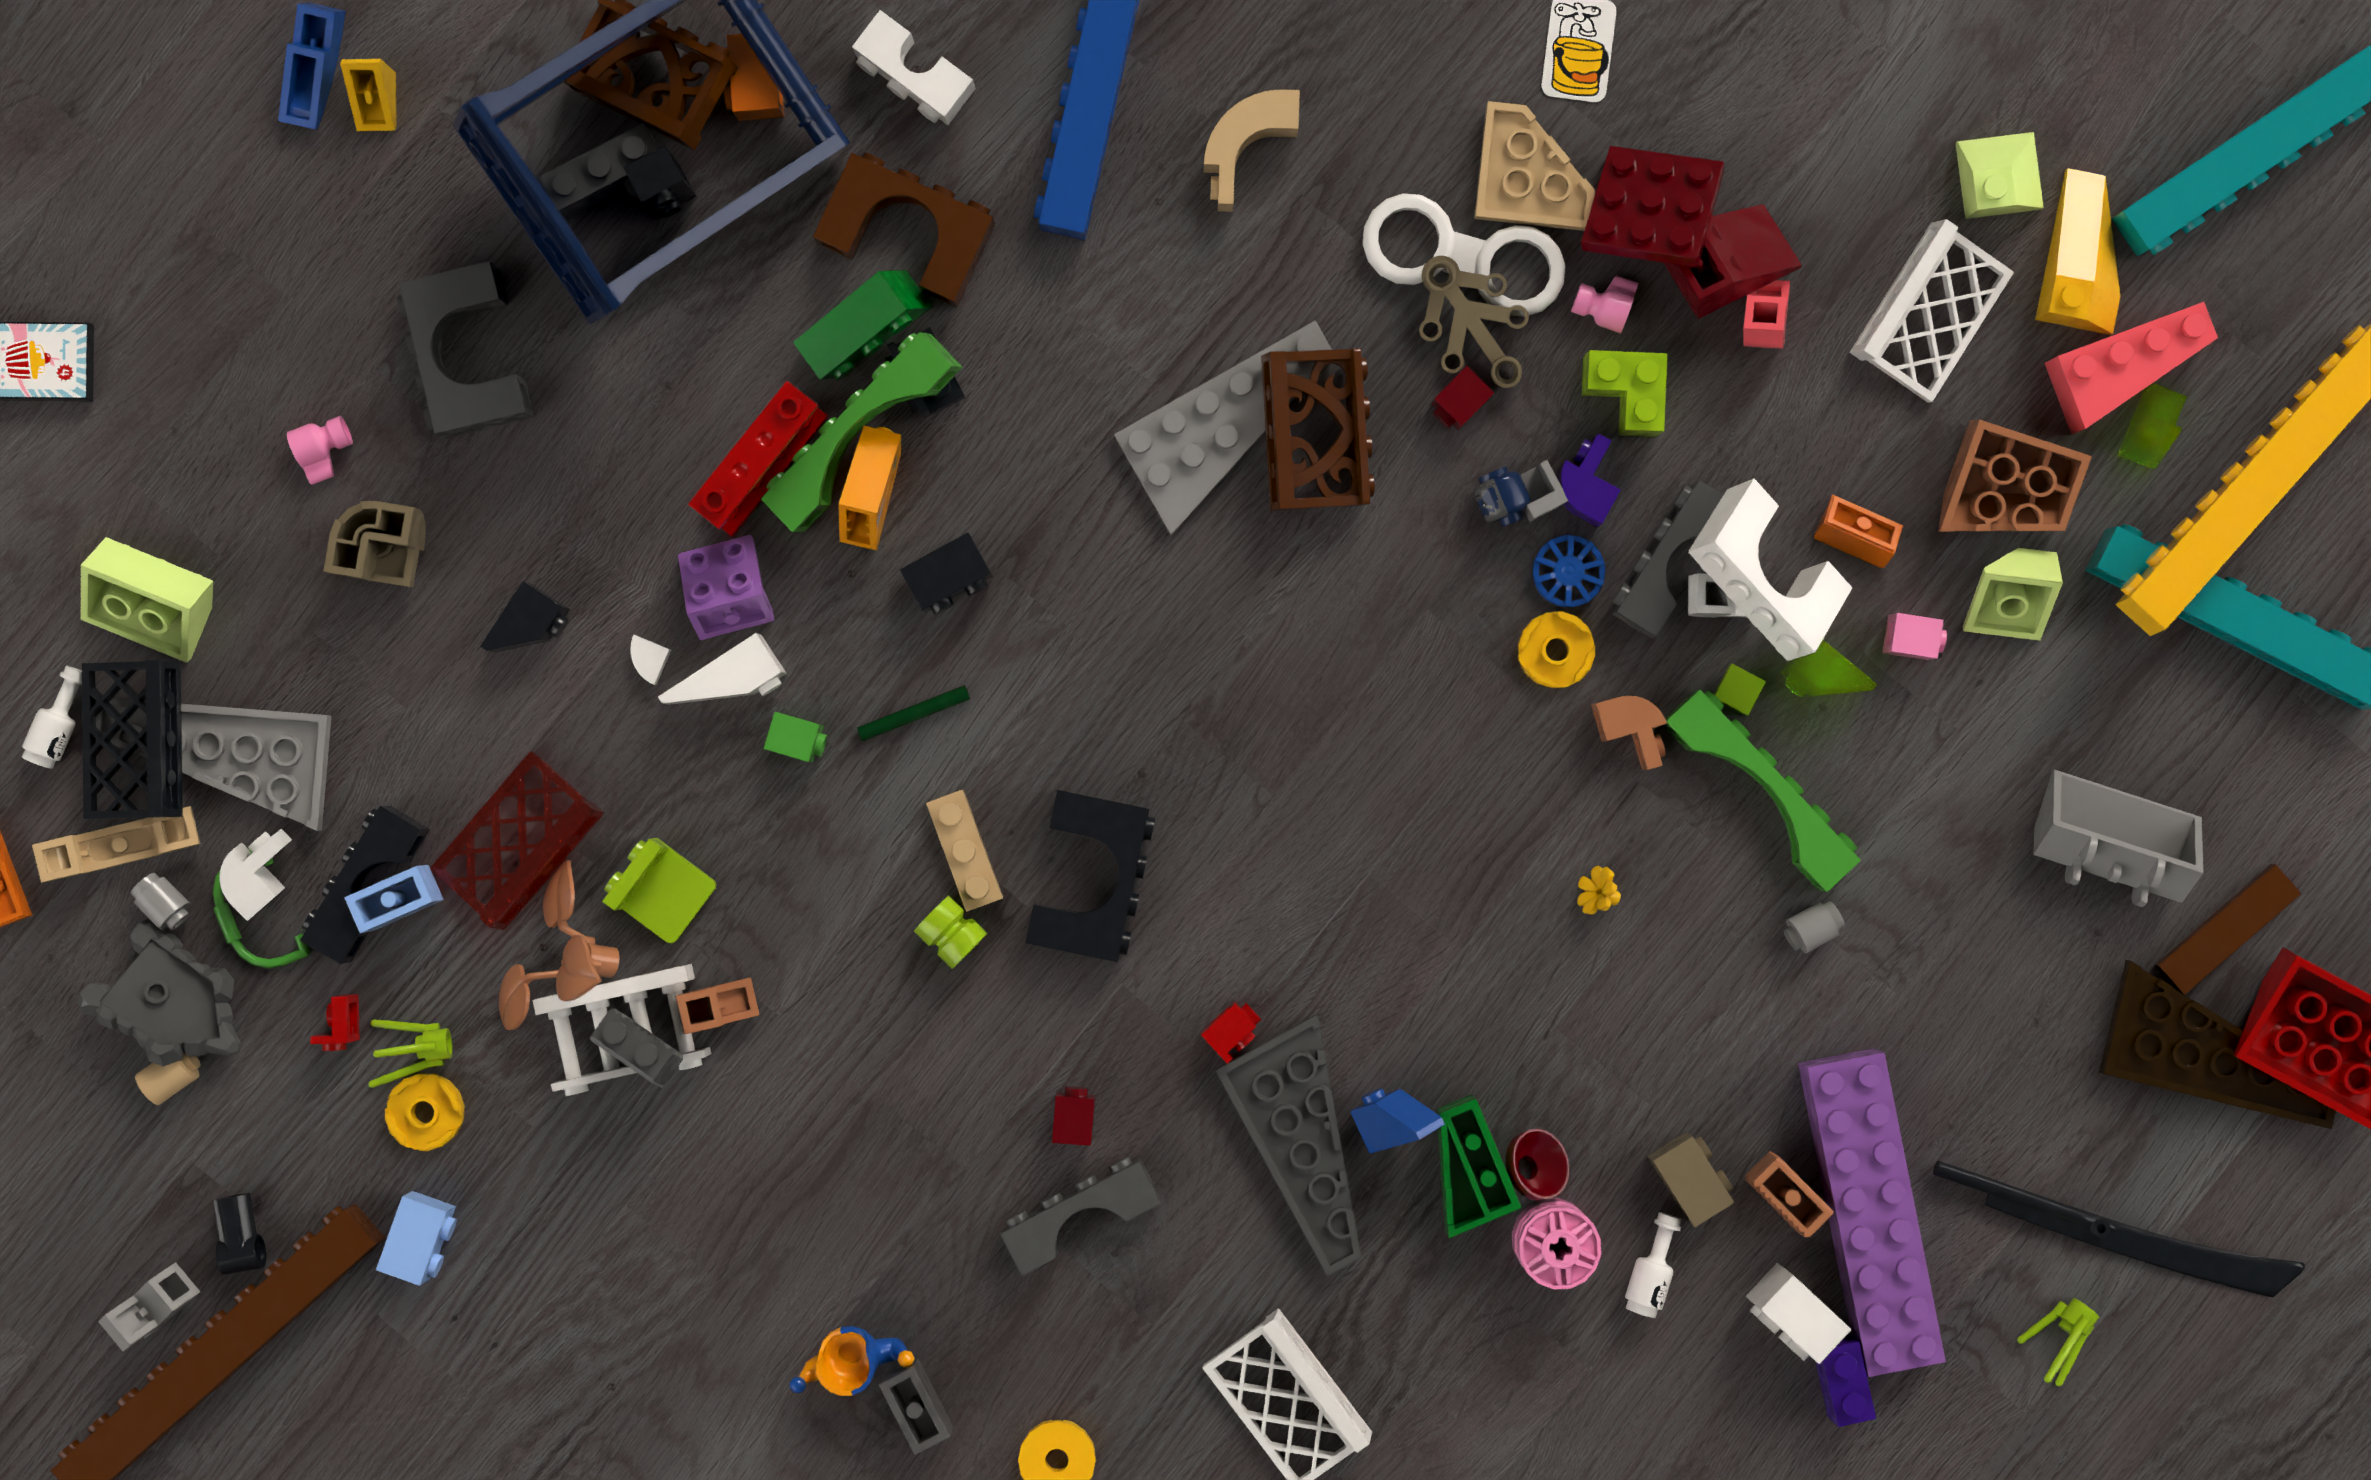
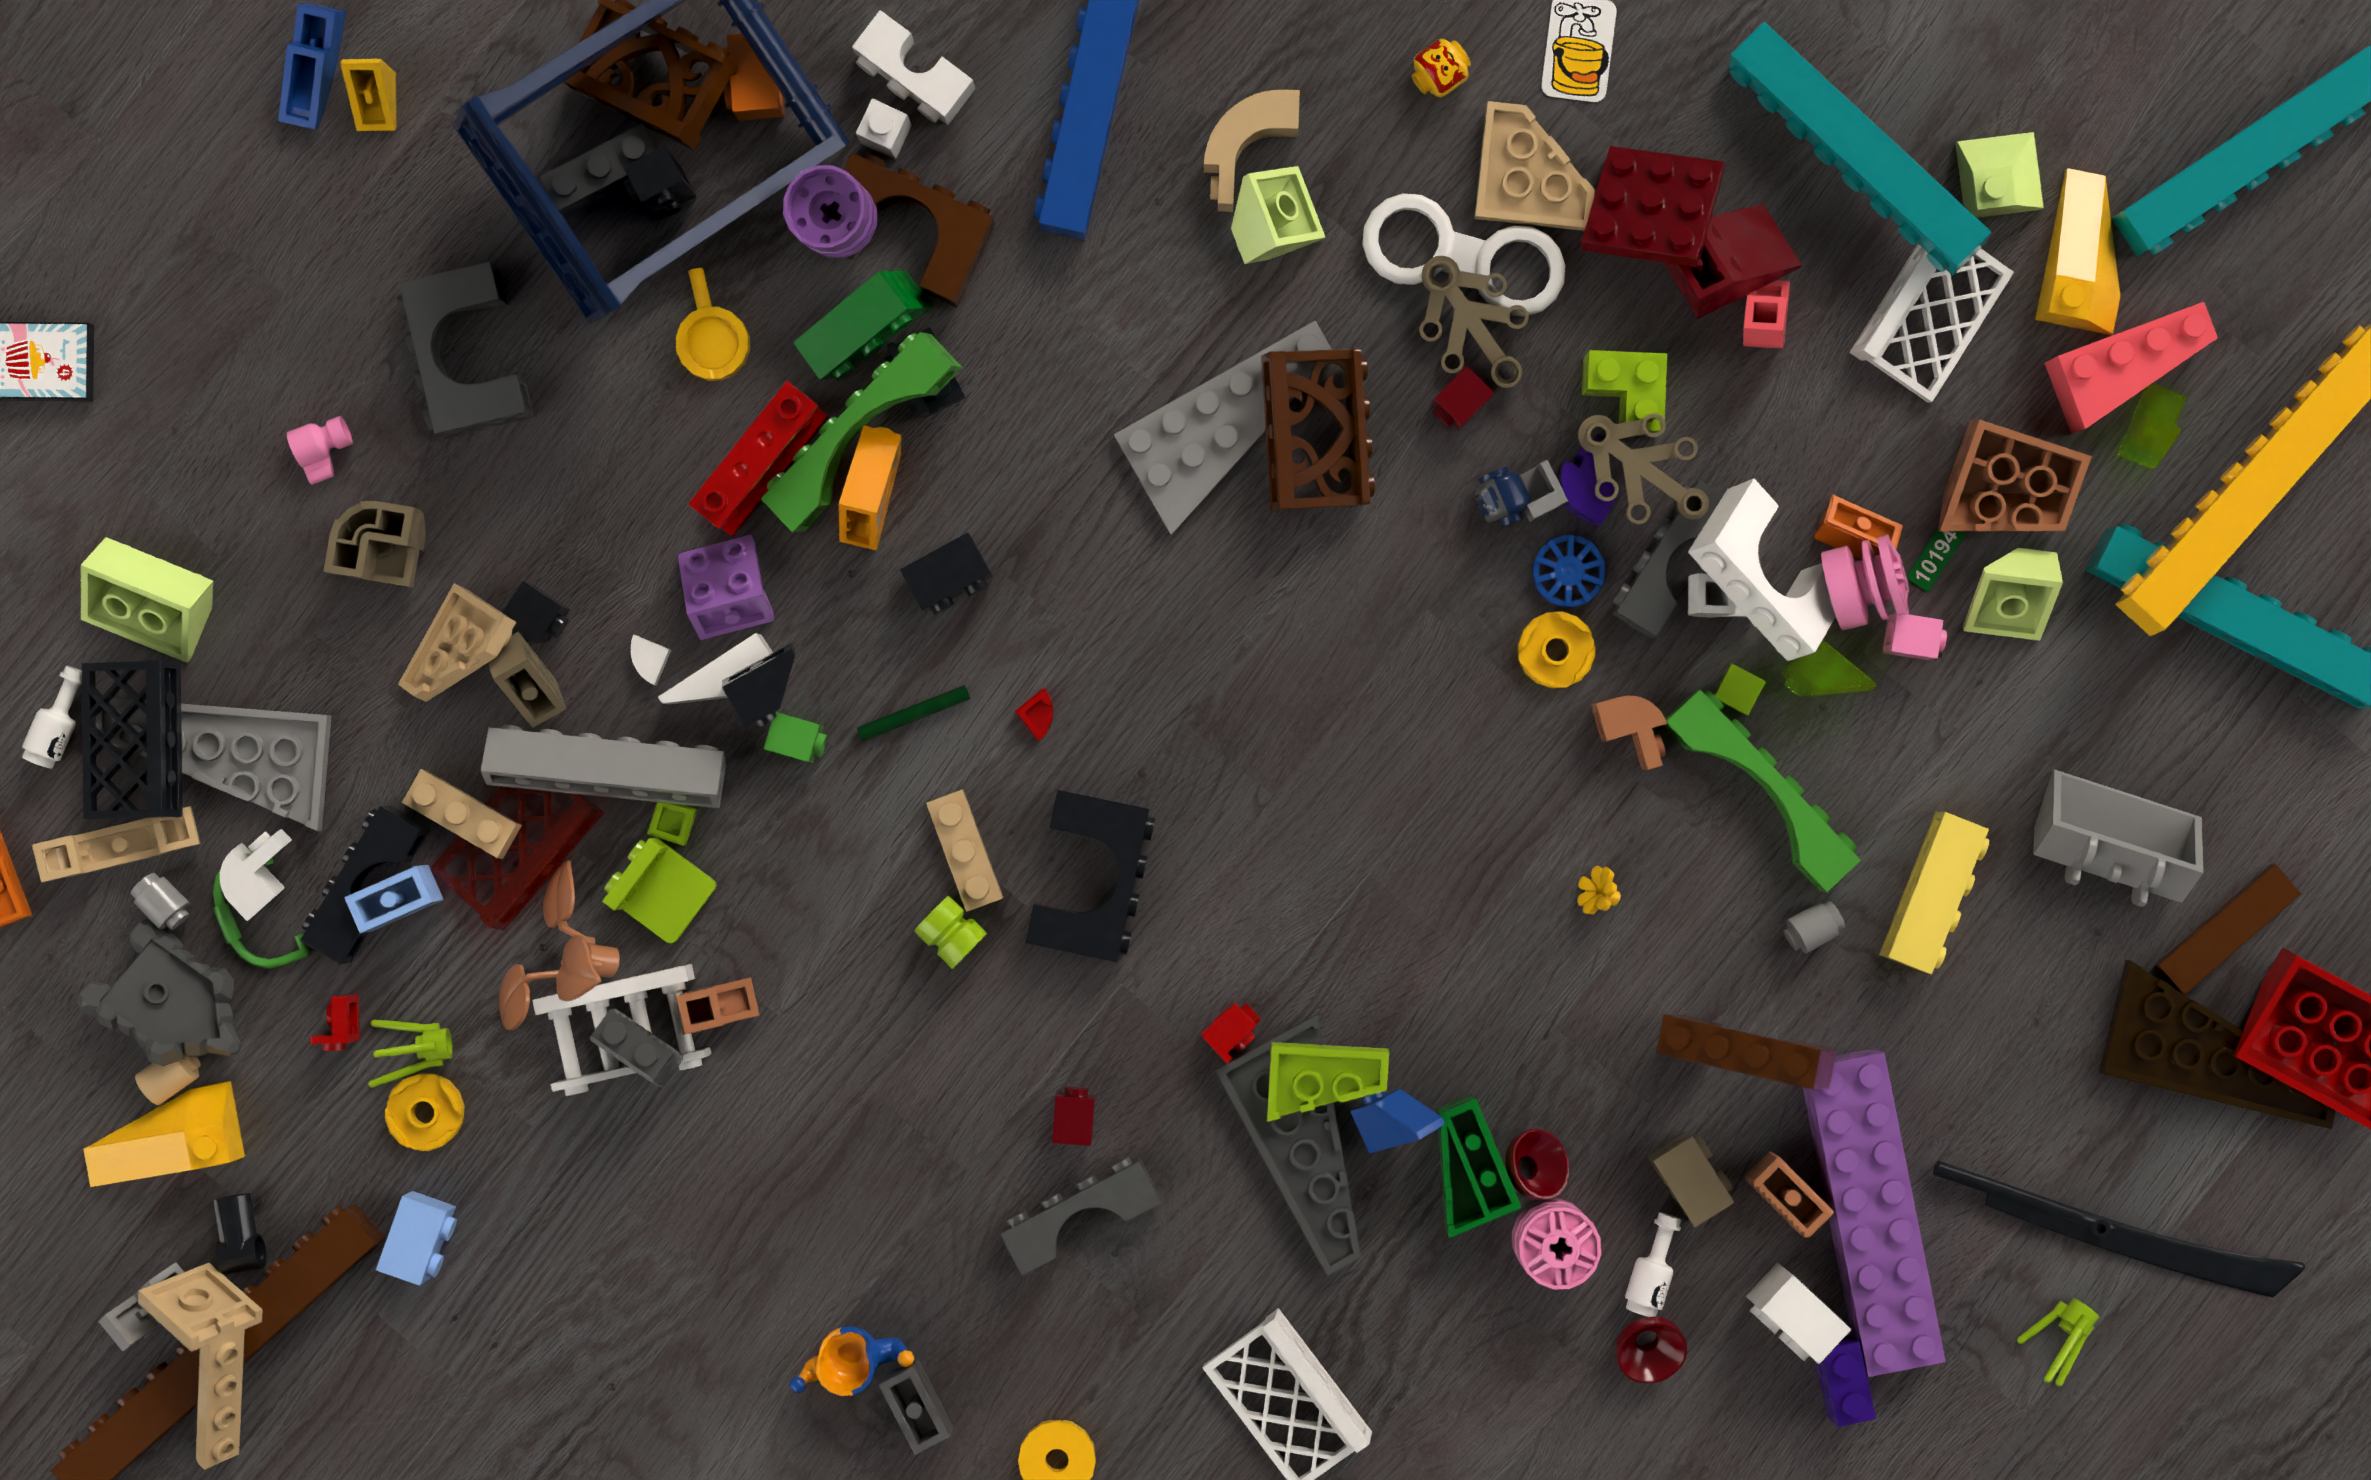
bright pink piece [1571,275,1638,333] -> none
none -> yellow wedge [83,1081,245,1187]
none -> tan bracket [138,1263,263,1470]
none -> tan plate [398,583,516,702]
none -> tan plate [402,769,522,859]
none -> light grey brick [481,725,726,808]
none -> dark tan brick [488,632,566,728]
none -> lime tile [647,802,698,846]
none -> yellow piece [676,268,750,381]
none -> black slope [722,643,795,728]
none -> medium lavender wheel [783,165,877,258]
none -> white brick [856,98,912,160]
none -> red tile [1014,687,1053,742]
none -> yellowish green slope [1231,166,1325,264]
none -> lime wing [1267,1042,1389,1122]
none -> yellow head [1411,39,1471,98]
none -> dark tan plant [1578,414,1709,524]
none -> dark red piece [1615,1317,1687,1384]
none -> reddish brown arch [1656,1014,1837,1090]
none -> teal brick [1729,22,1992,276]
none -> bright pink wheel [1821,534,1909,631]
none -> light yellow brick [1879,812,1989,975]
none -> green sticker [1906,527,1966,592]

